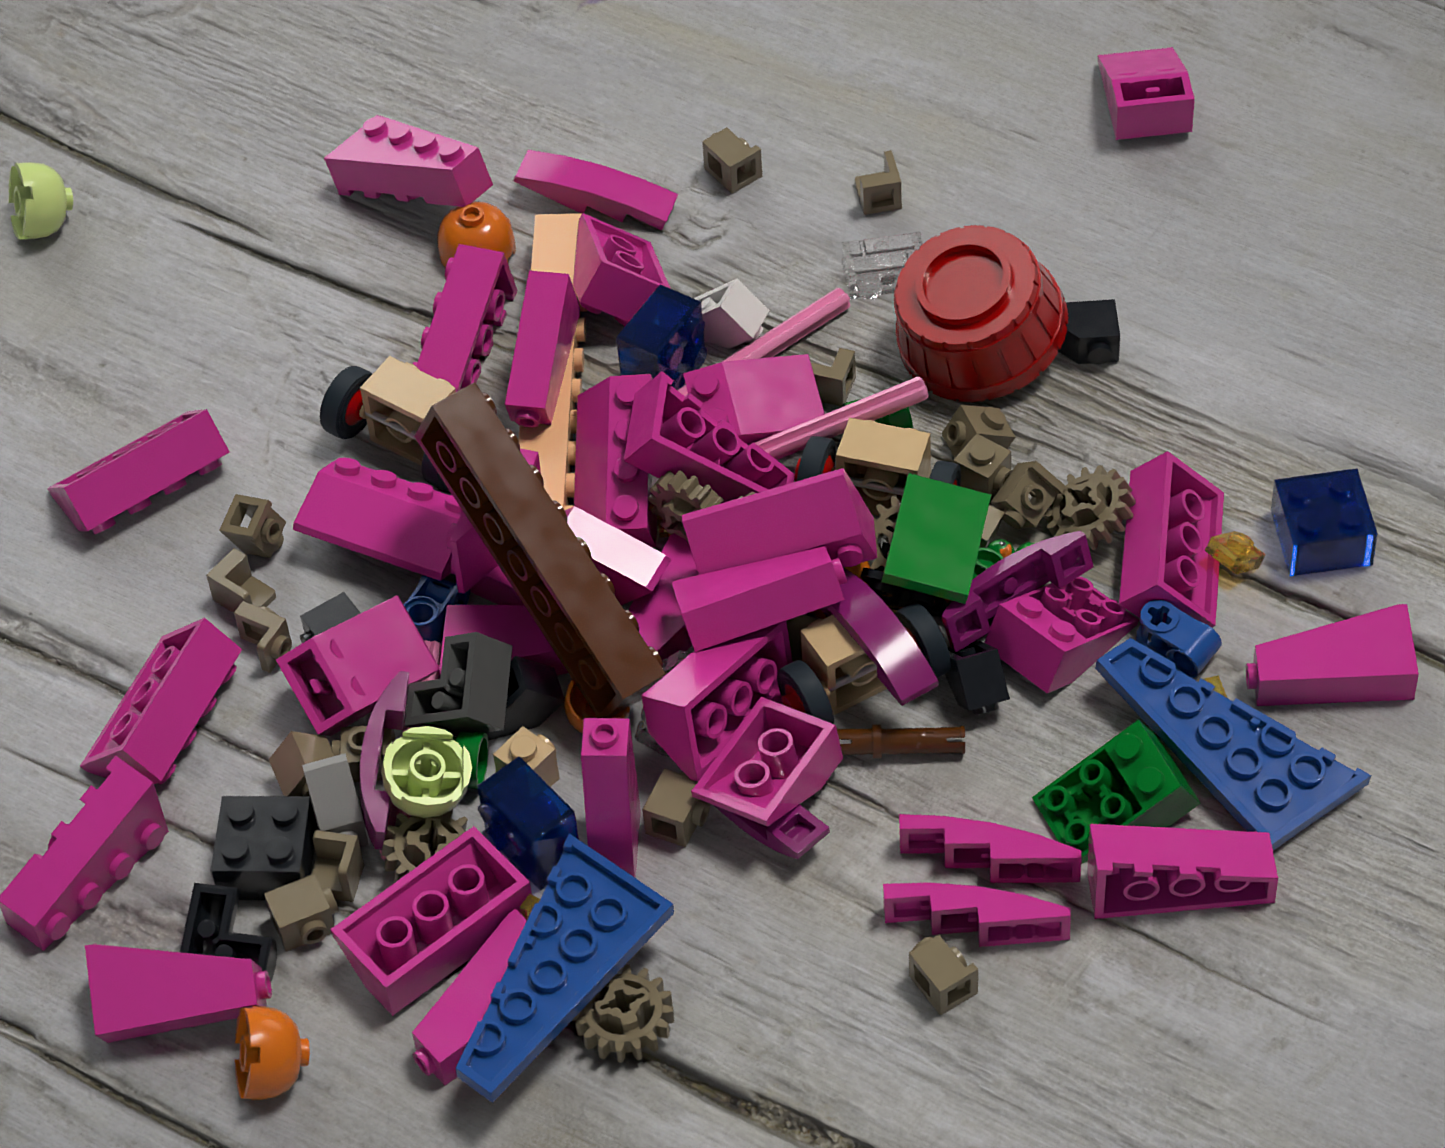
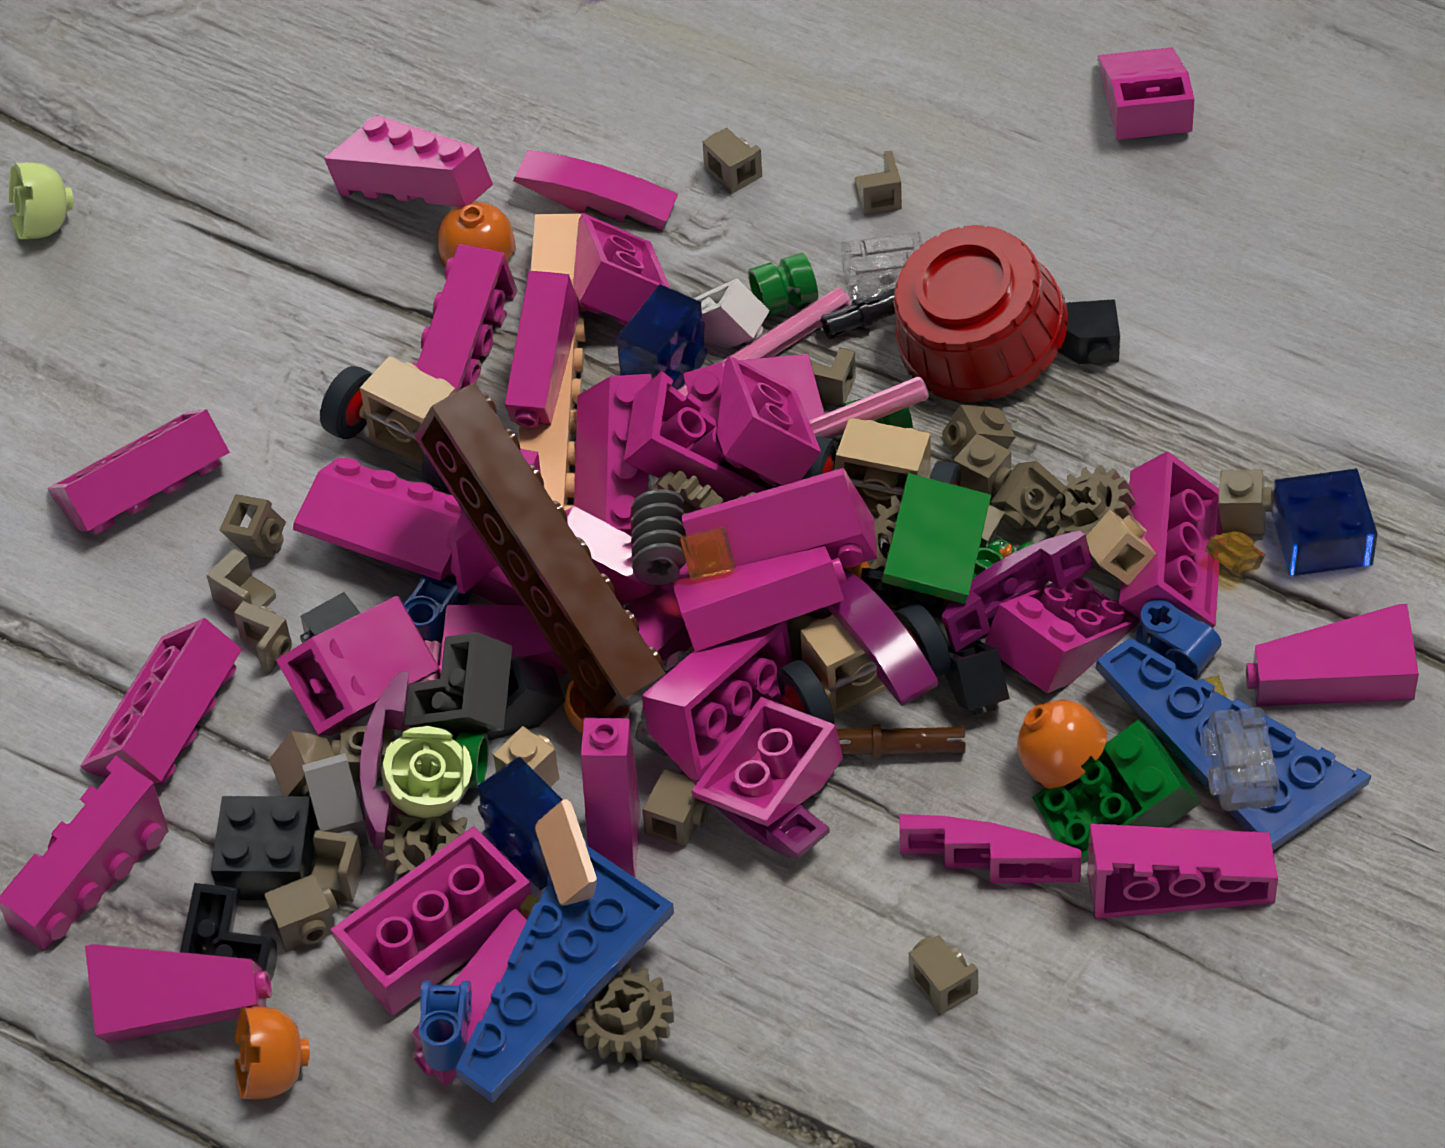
dark pink slope [883,882,1071,947] -> none
none -> blue piece [419,981,472,1071]
none -> light nougat slope [535,799,597,906]
none -> dark grey piece [630,489,687,585]
none -> plate [680,526,736,580]
none -> dark pink slope [717,355,821,486]
none -> green wheel [748,252,818,317]
none -> black pin [821,288,895,340]
none -> orange cylinder [1017,699,1107,789]
none -> tan brick [1086,510,1156,585]
none -> clear brick [1200,707,1280,811]
none -> dark tan brick [1219,470,1273,535]

